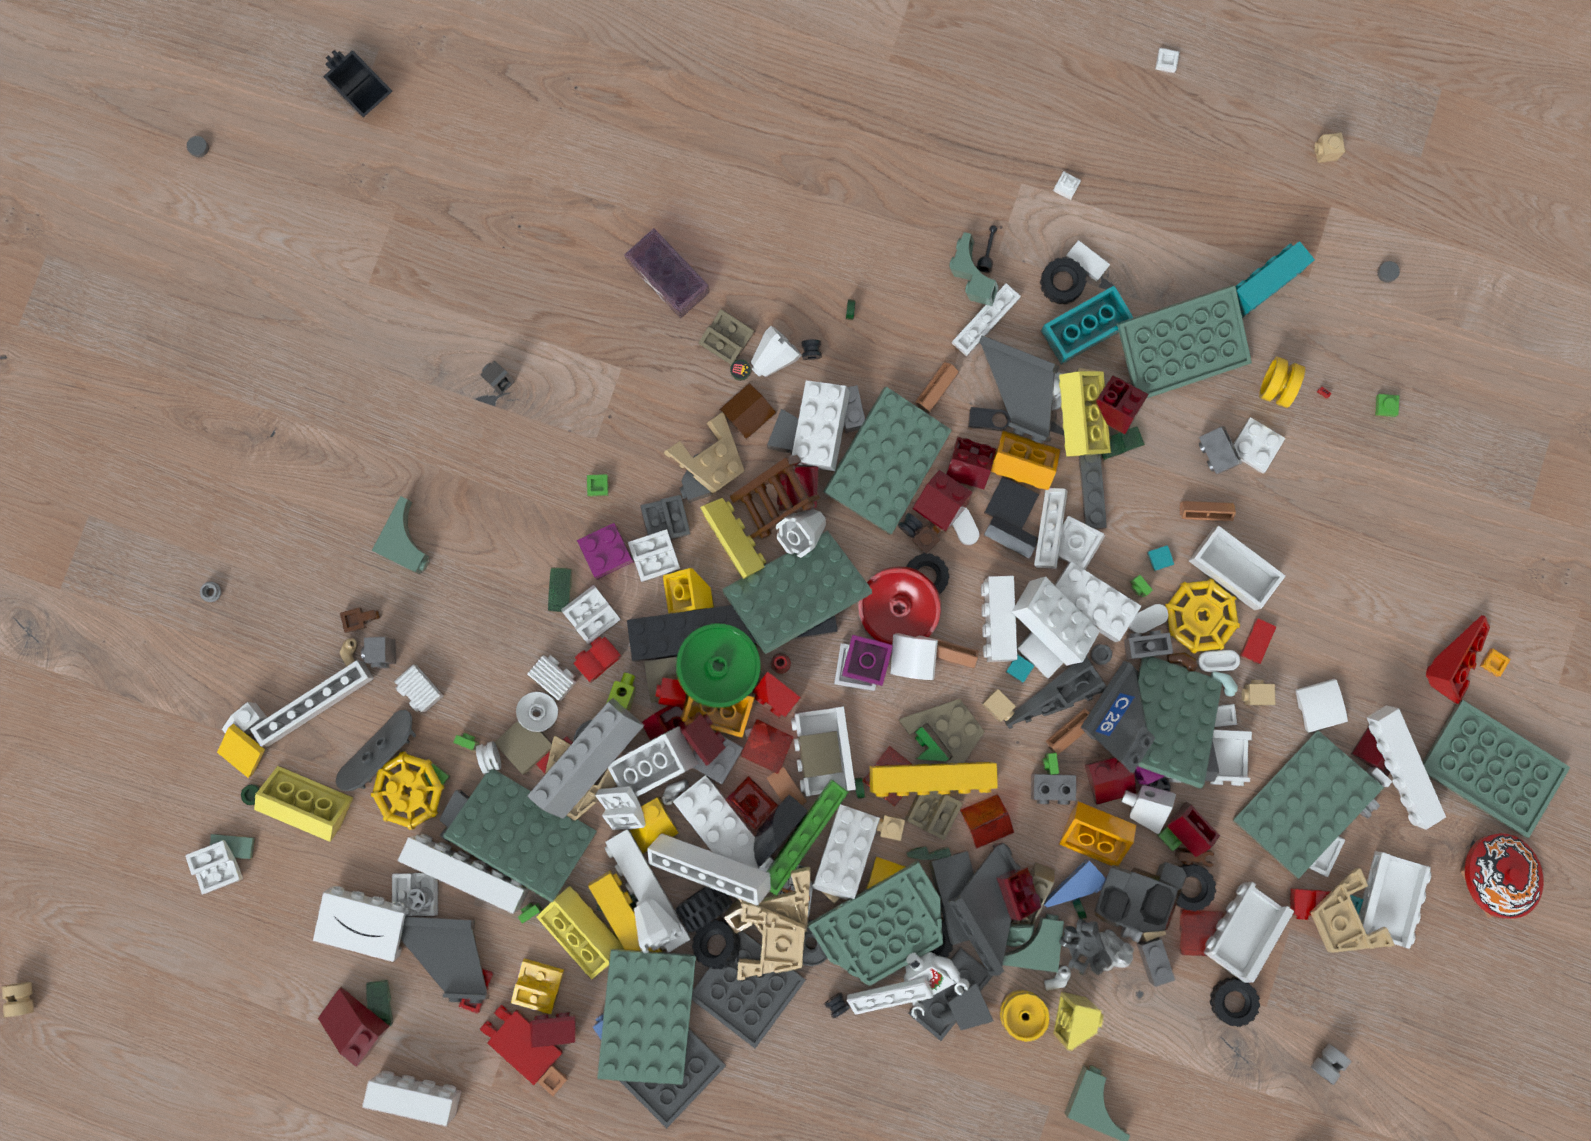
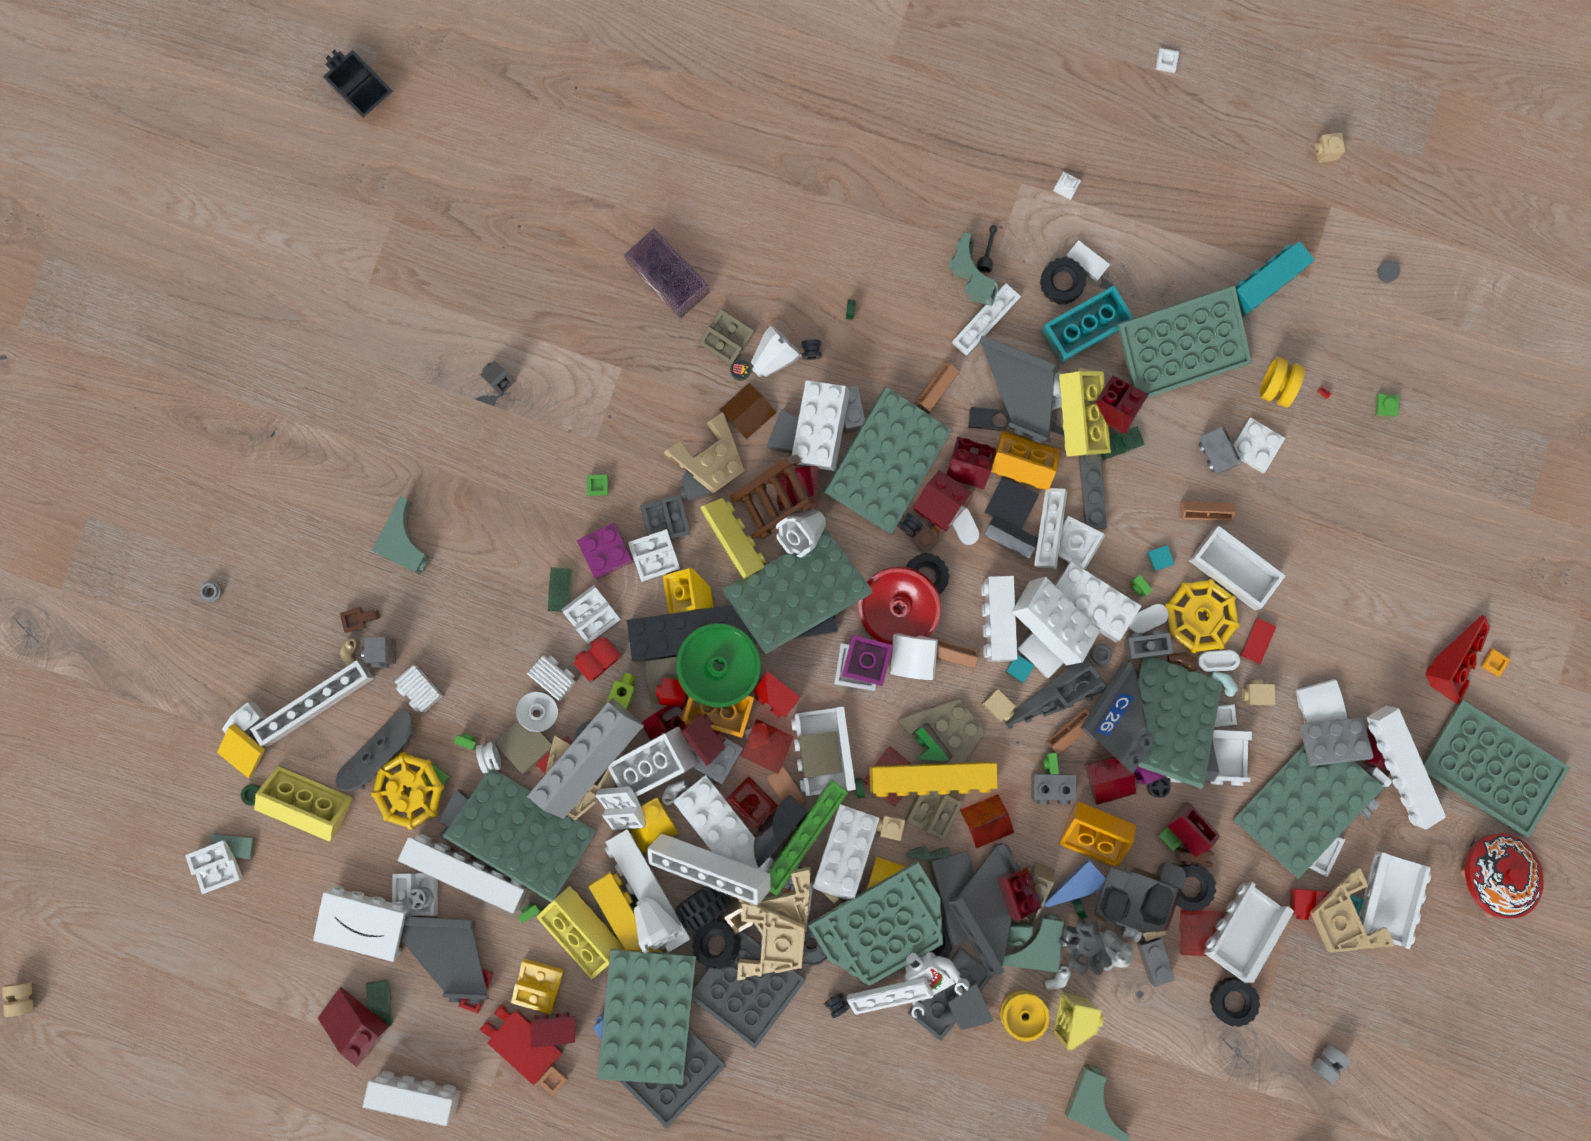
dark grey tile [187,136,209,158] -> none
red cone [770,653,791,674] -> none
white torso [1122,785,1176,834] -> none
none -> light grey plate [1300,717,1373,766]

